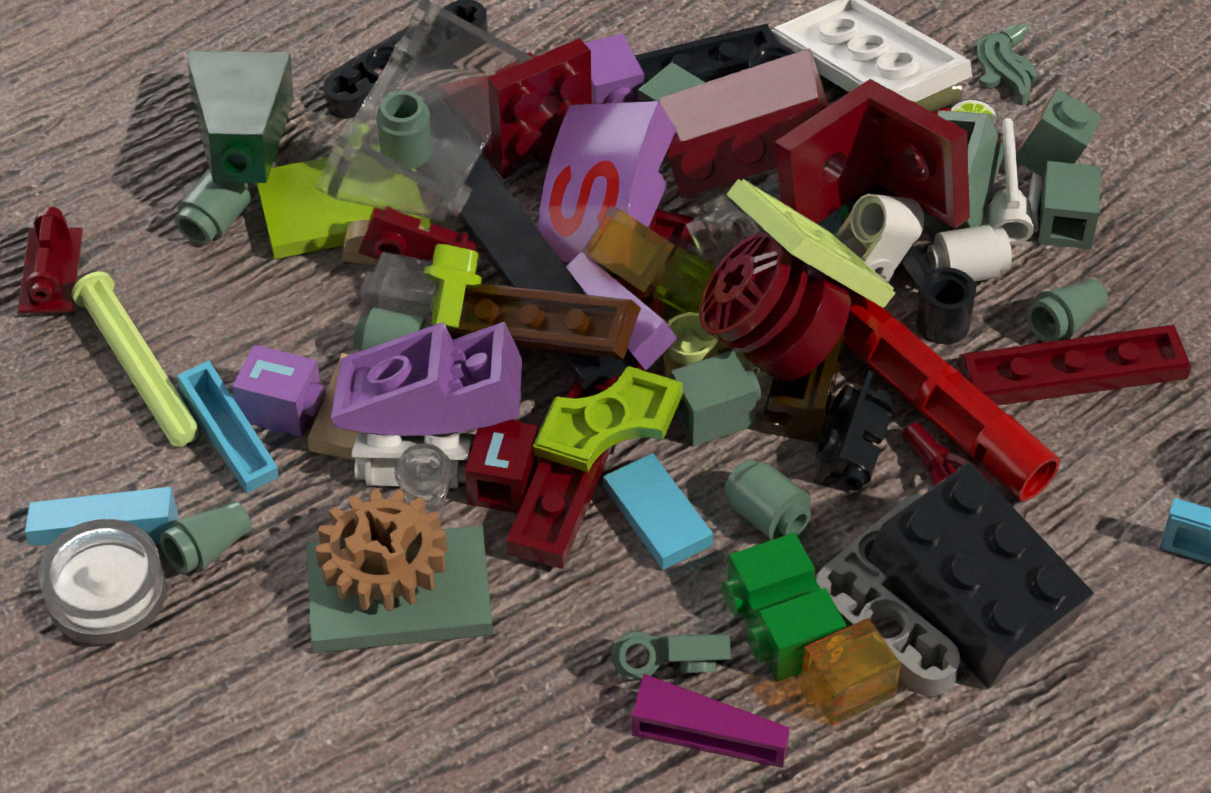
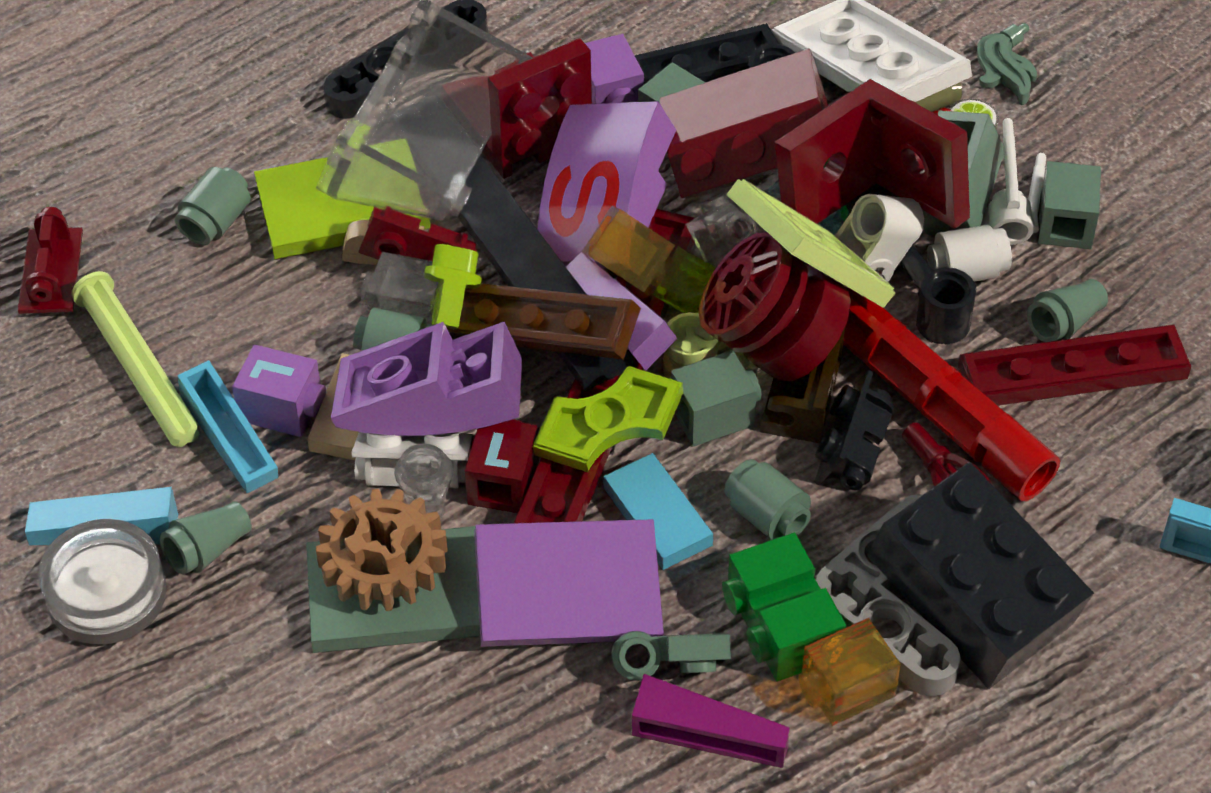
slope [187,51,294,183] -> none
sand green brick [376,91,432,170] -> none
sand green brick [1016,89,1102,178] -> none
none -> medium lavender tile [474,519,664,647]

